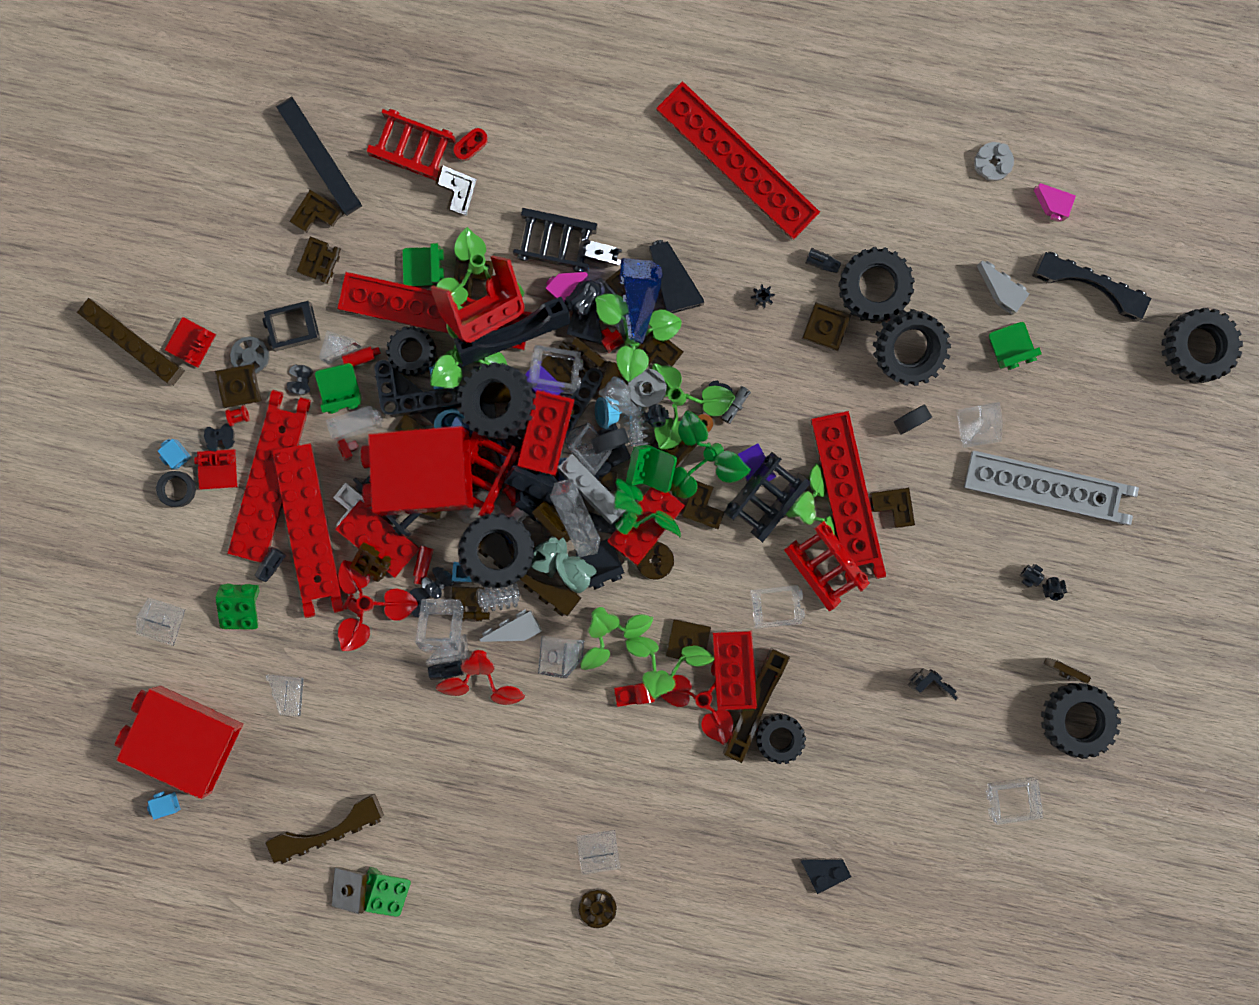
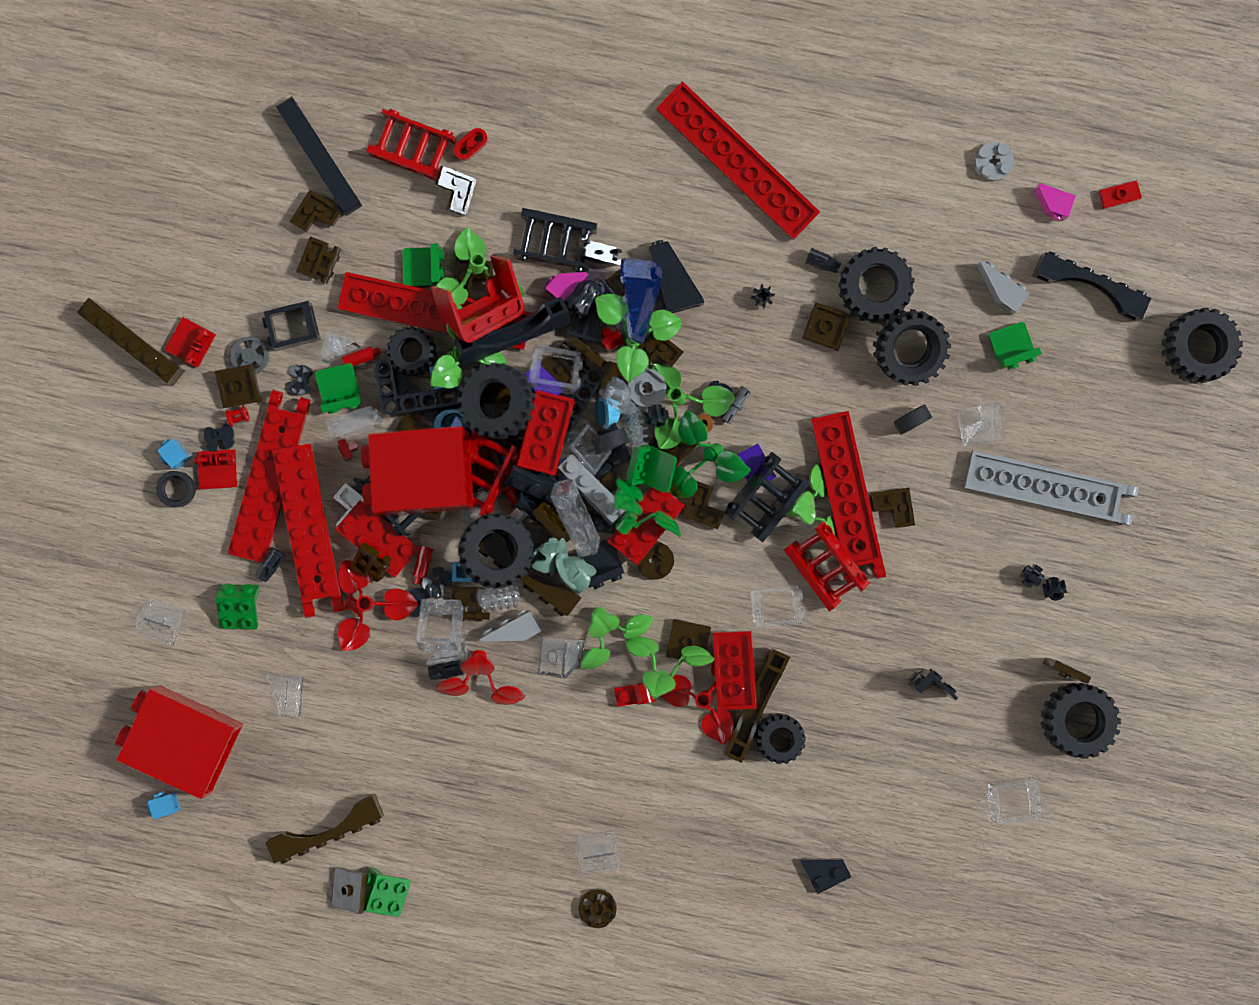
none -> red plate [1098,180,1142,210]

